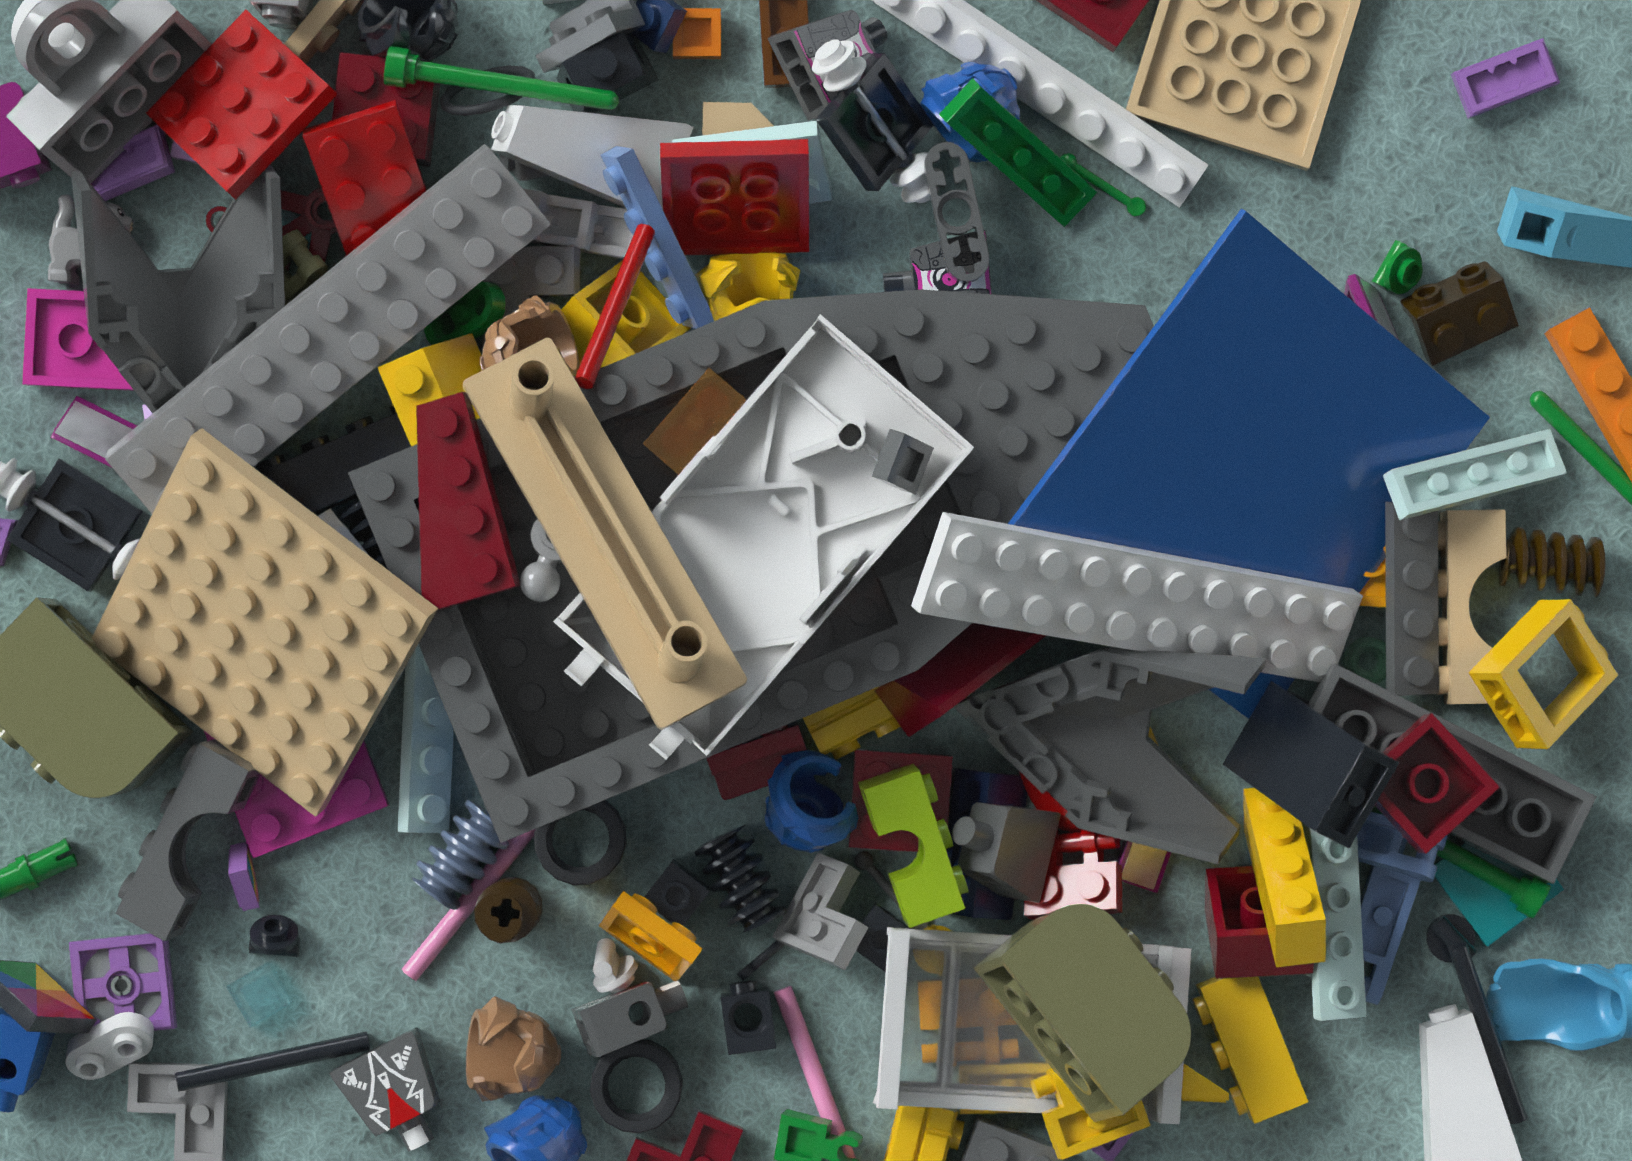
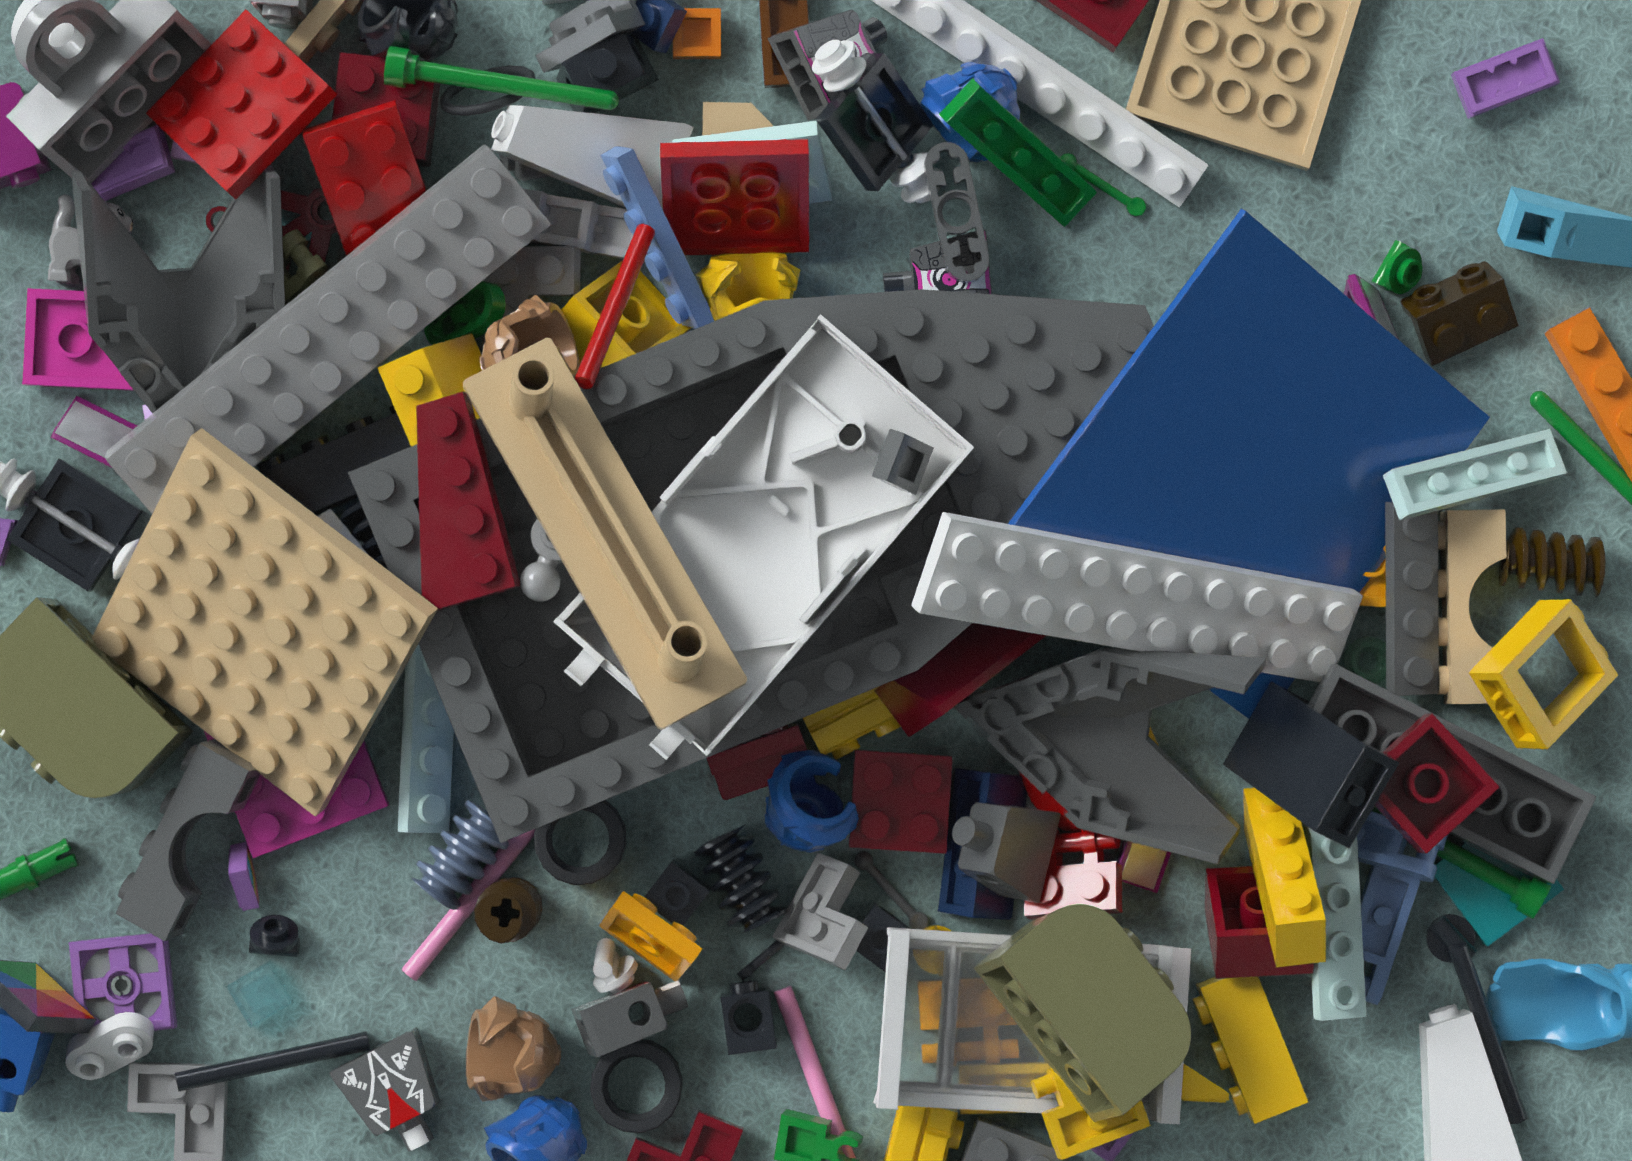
clear orange plate [643,368,747,475] -> none
lime arch [858,764,968,928] -> none

